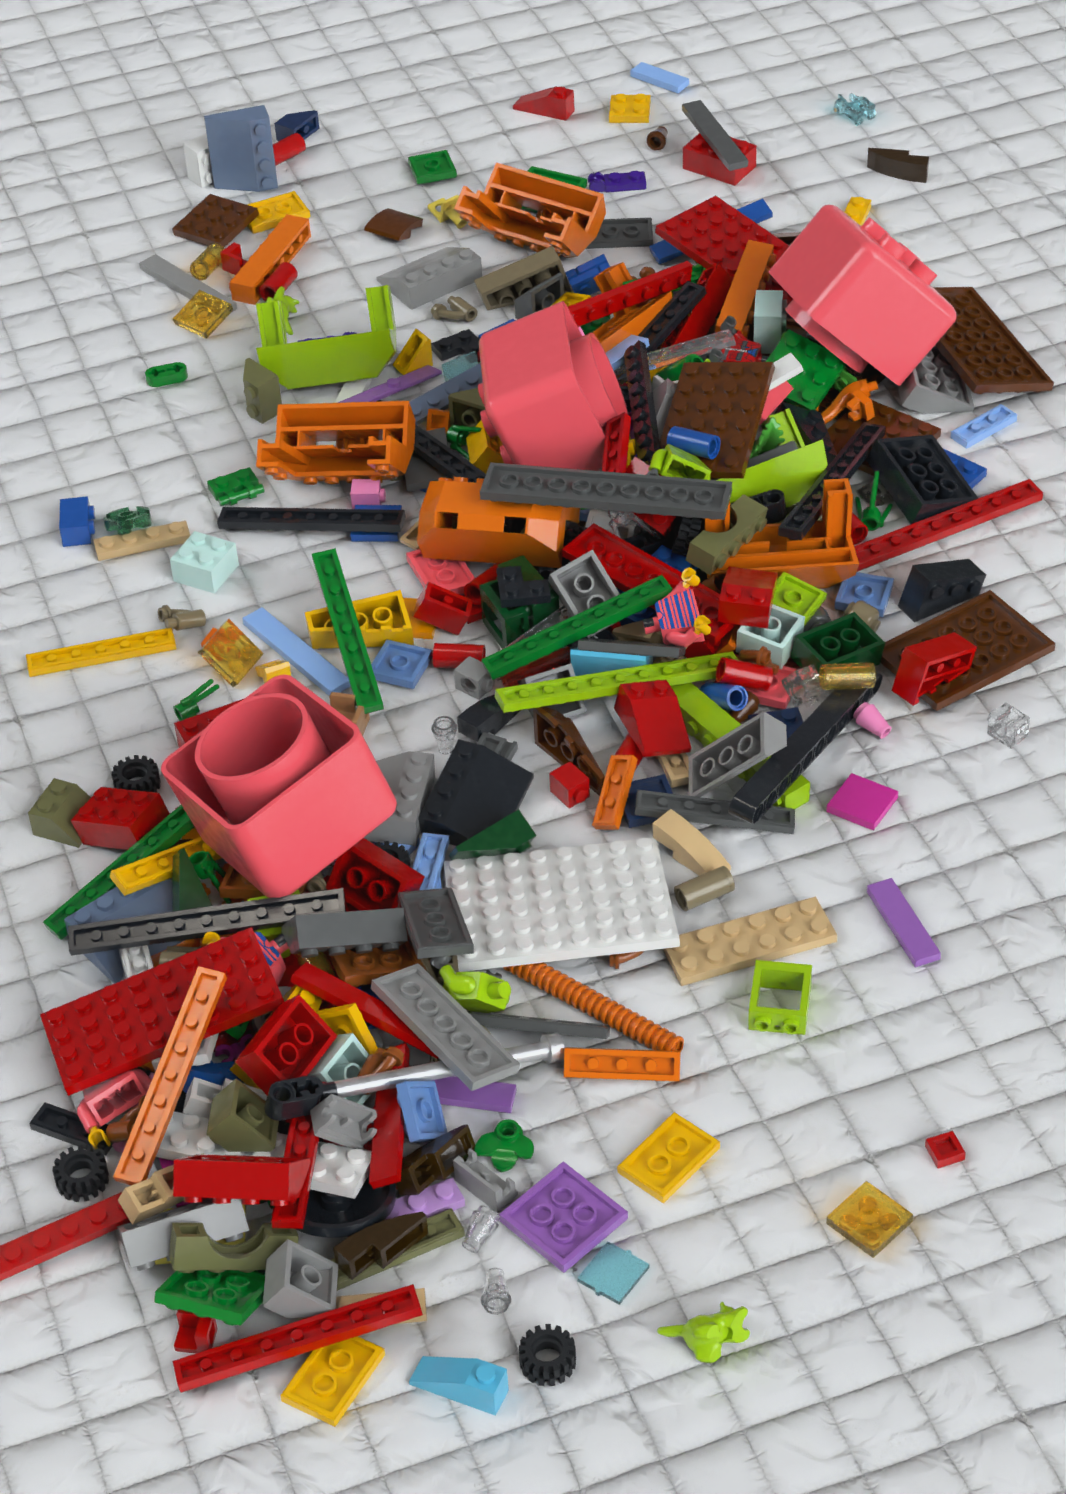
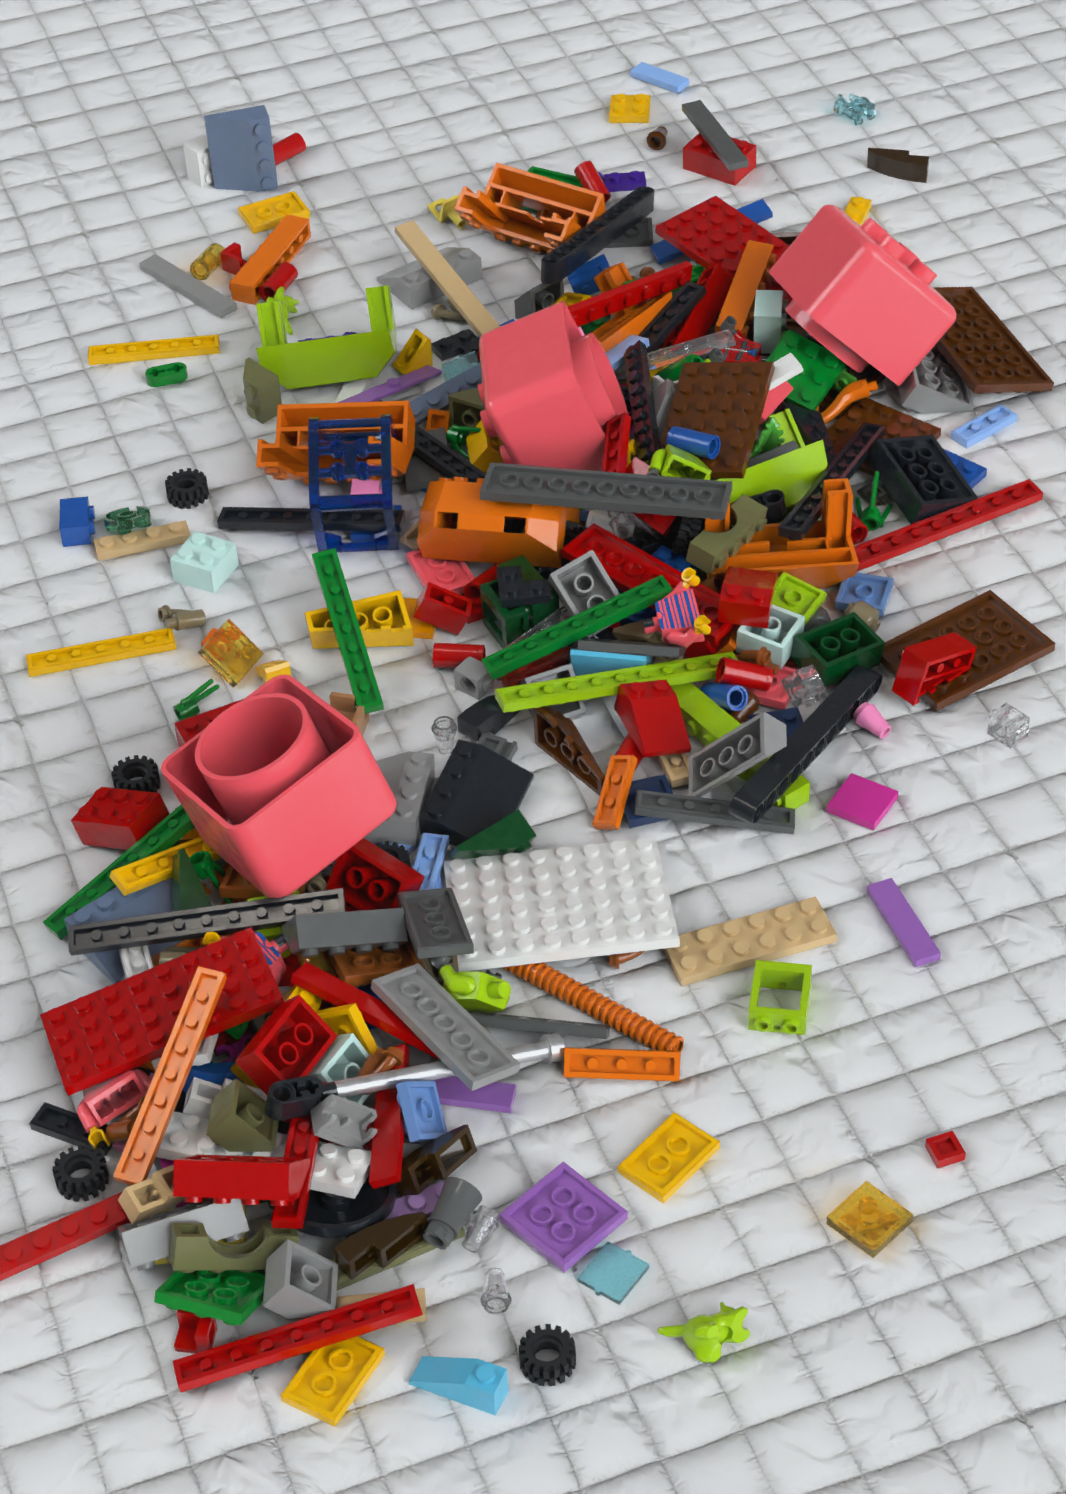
olive slope [28,778,91,848] -> none
reddish brown plate [172,194,259,250] -> none
clear yellow plate [173,290,233,339] -> none
green plate [207,467,265,506] -> none
light blue tile [242,607,351,696] -> none
dark blue slope [274,110,320,141] -> none
reddish brown slope [364,208,423,241] -> none
medium blue plate [371,640,433,689] -> none
green plate [408,150,457,184] -> none
light grey hinge [453,1149,518,1213] -> none
dark tan wedge [474,246,572,311] -> none
green plate [475,1119,534,1172] -> none
red slope [513,86,575,121] -> none
red brick [549,762,590,808] -> none
tan slope [653,809,731,876] -> none
dark tan pin [674,866,735,911] -> none
clear yellow pin [819,663,876,690] -> none
orange tile [846,389,875,421] -> none
black wedge [898,559,986,623] -> none
none -> yellow tile [88,334,220,365]
none -> black tyre [165,468,209,509]
none -> clear blue windscreen [308,414,399,553]
none -> tan tile [395,220,500,337]
none -> dark grey plant [423,1177,482,1250]
none -> black beam [541,187,655,284]
none -> red pin [574,161,611,203]

